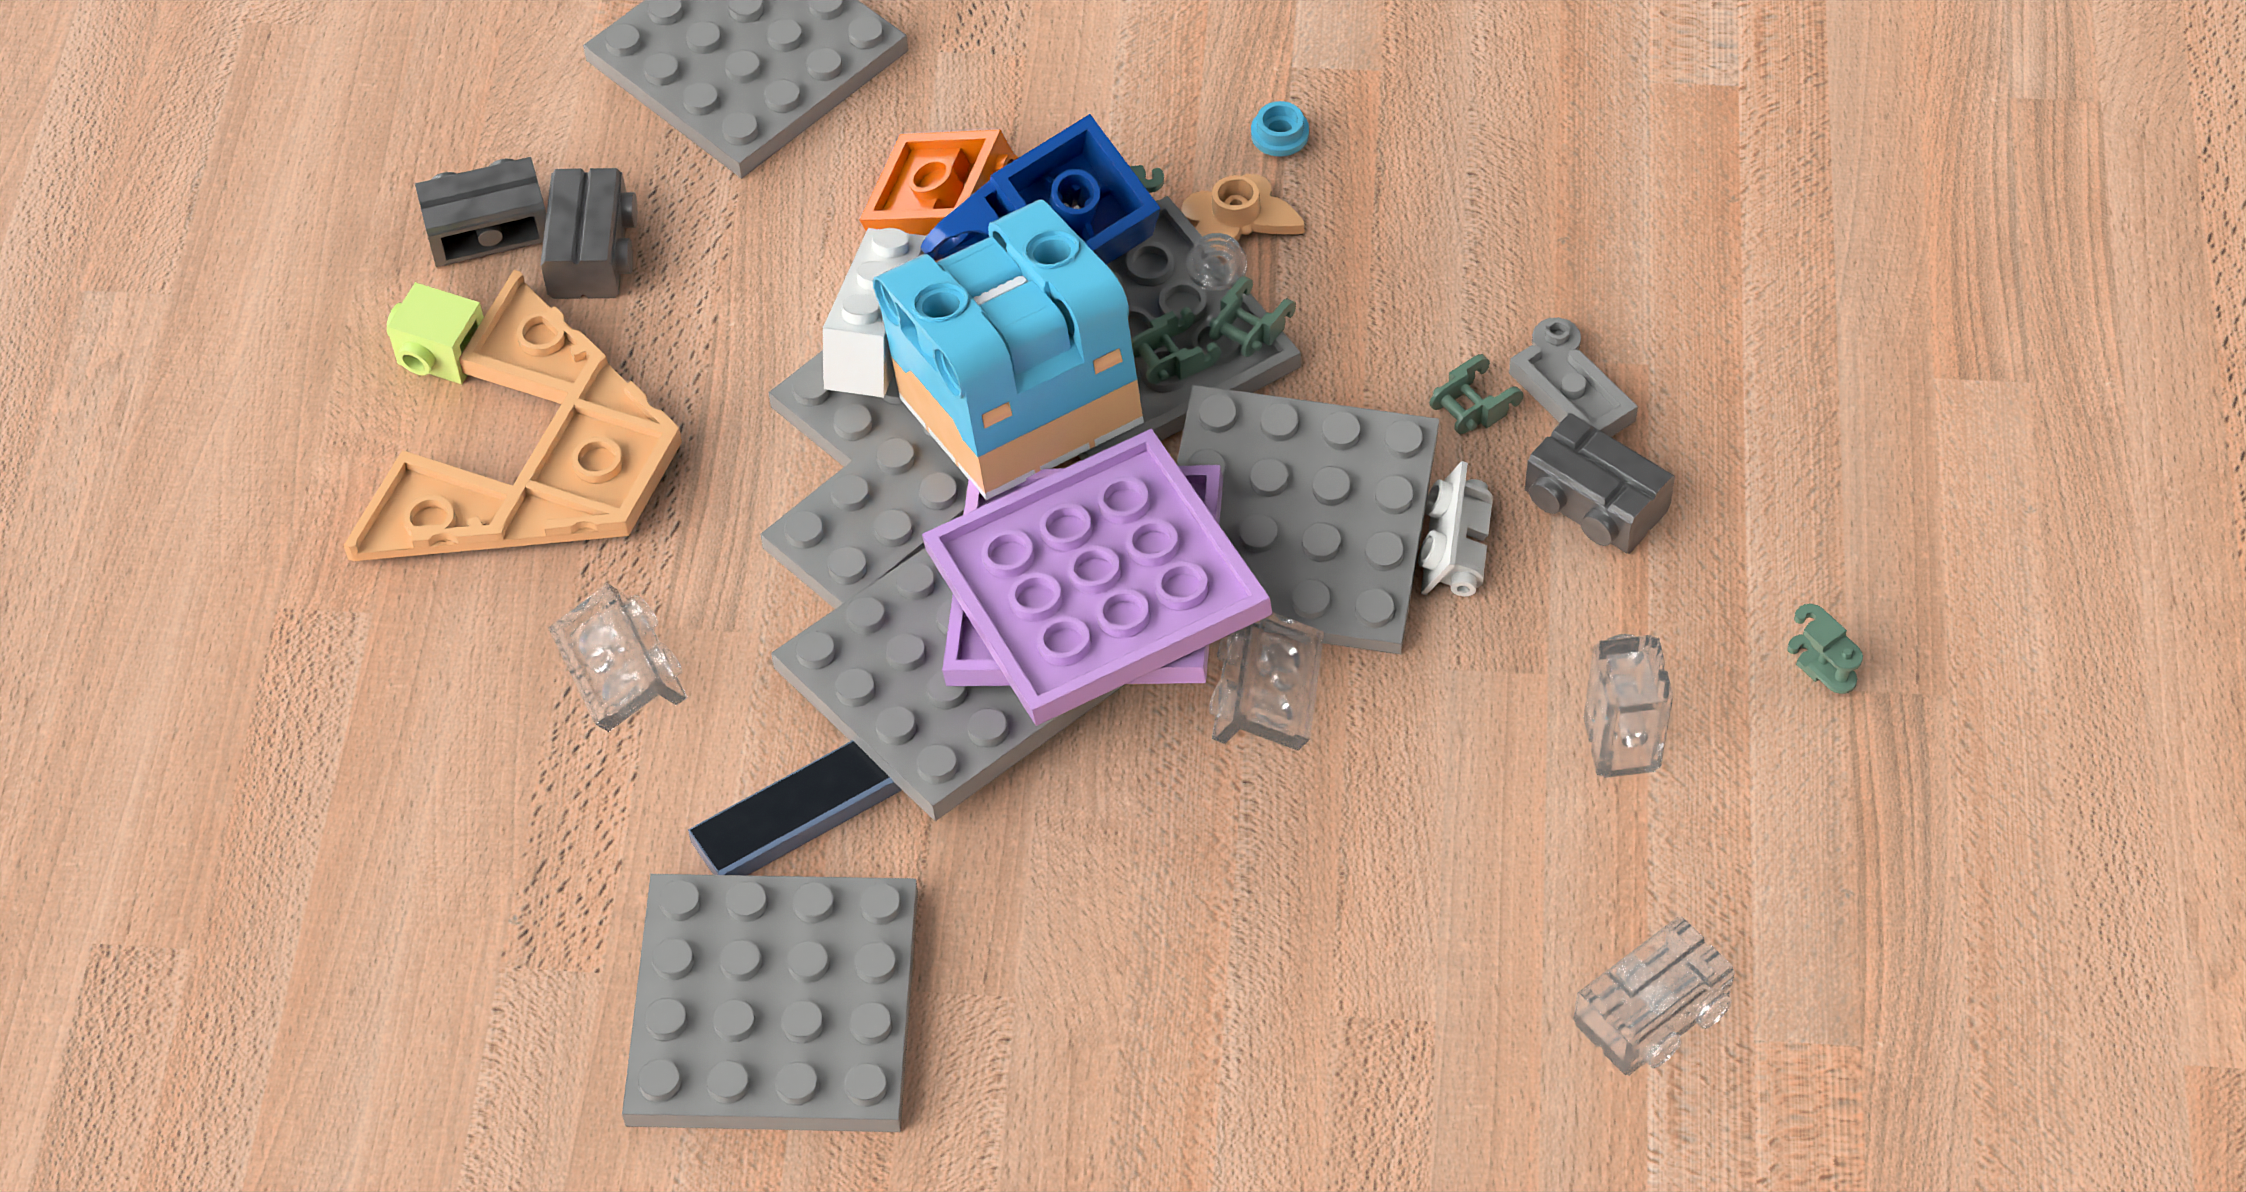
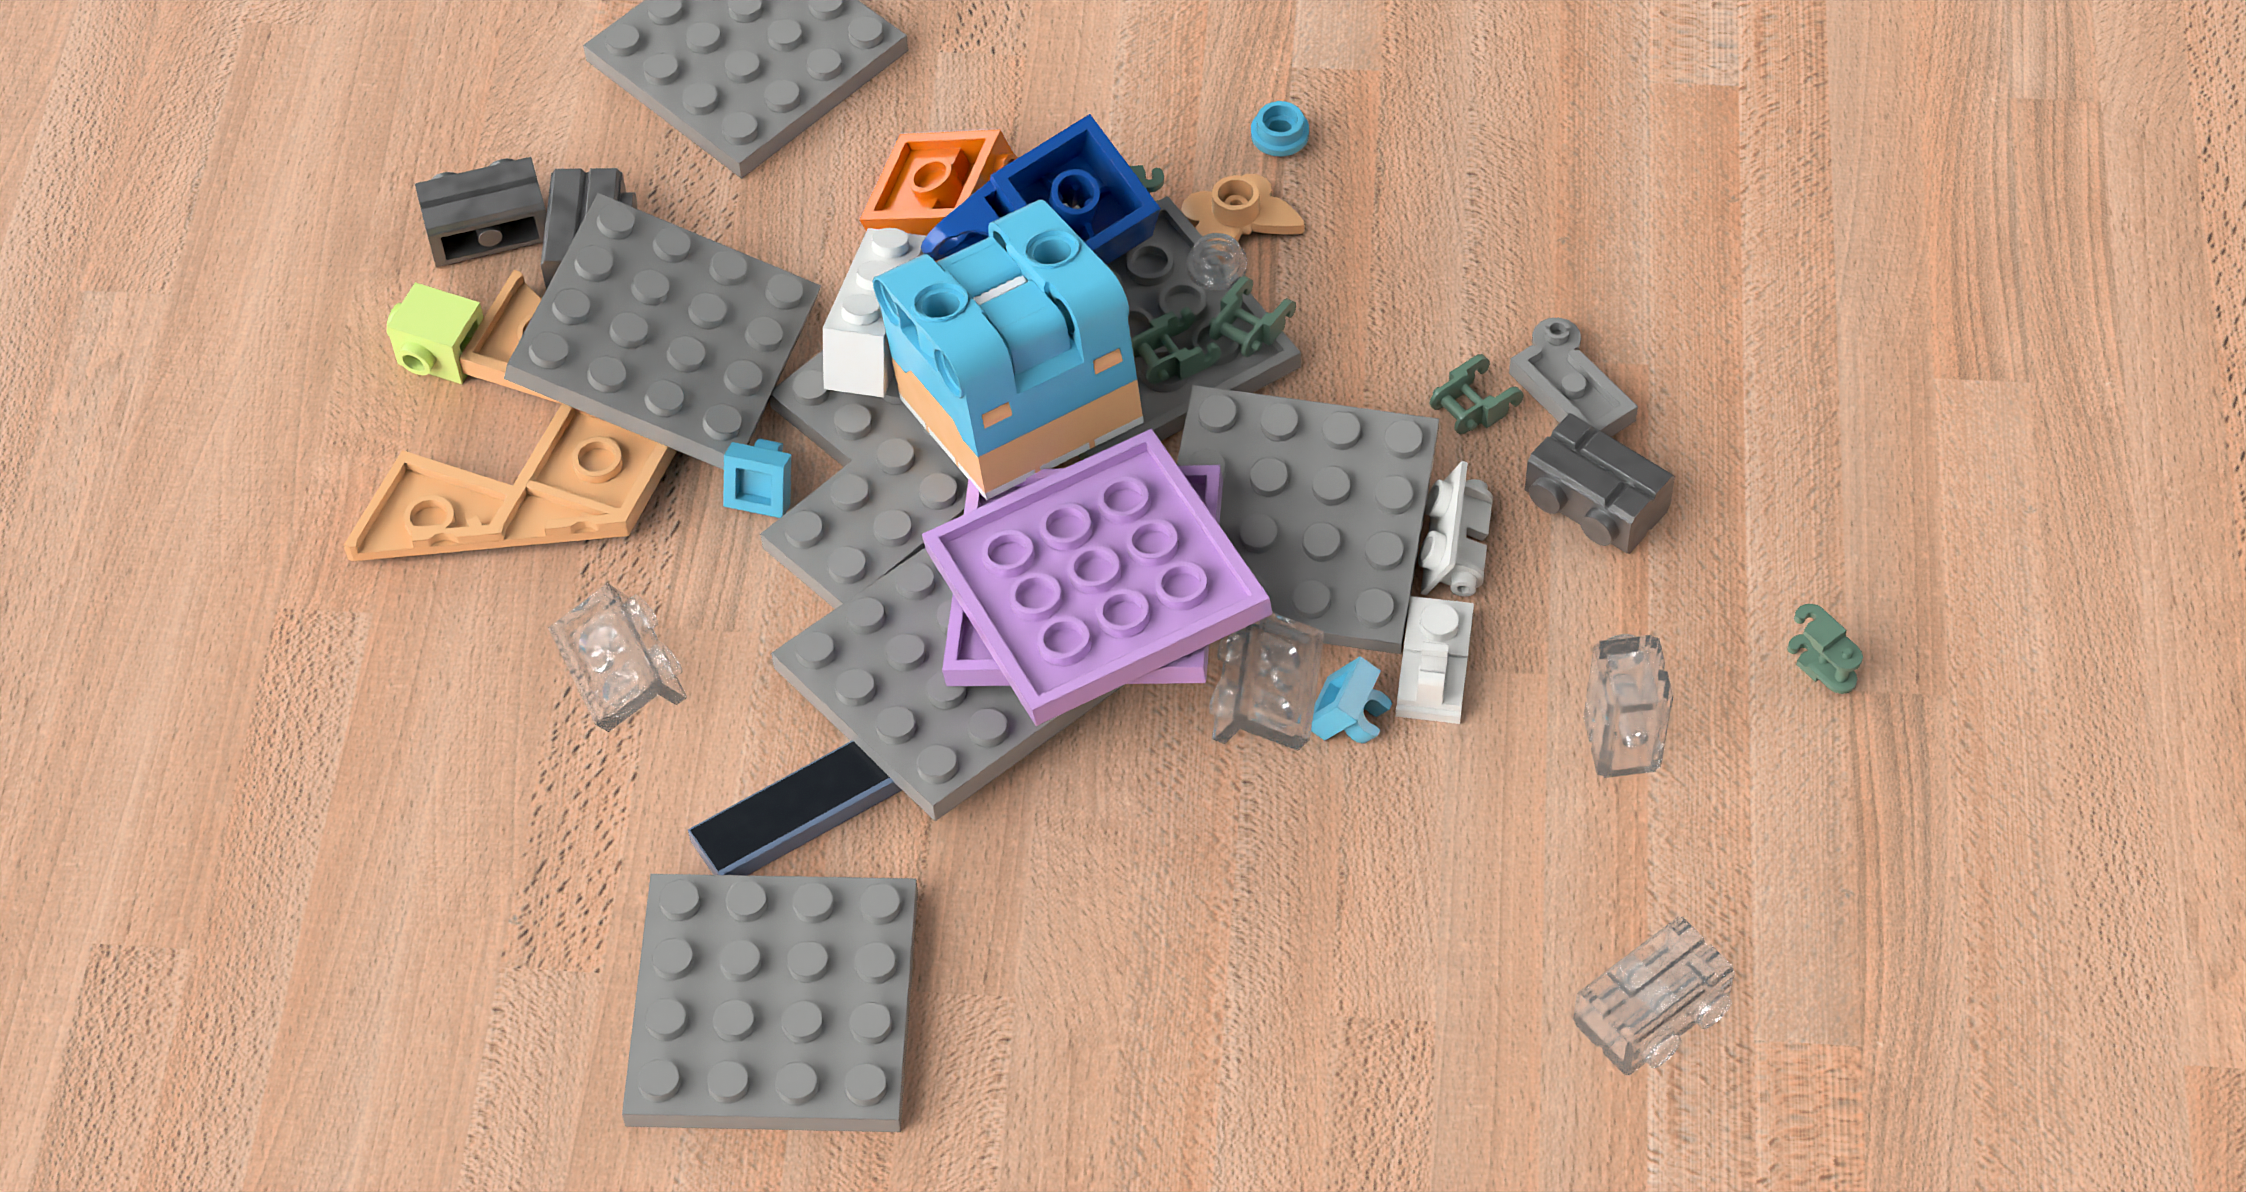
none -> light grey plate [504,193,821,470]
none -> medium azure tile [723,439,791,518]
none -> medium azure tile [1304,656,1392,743]
none -> white plate [1395,596,1474,724]

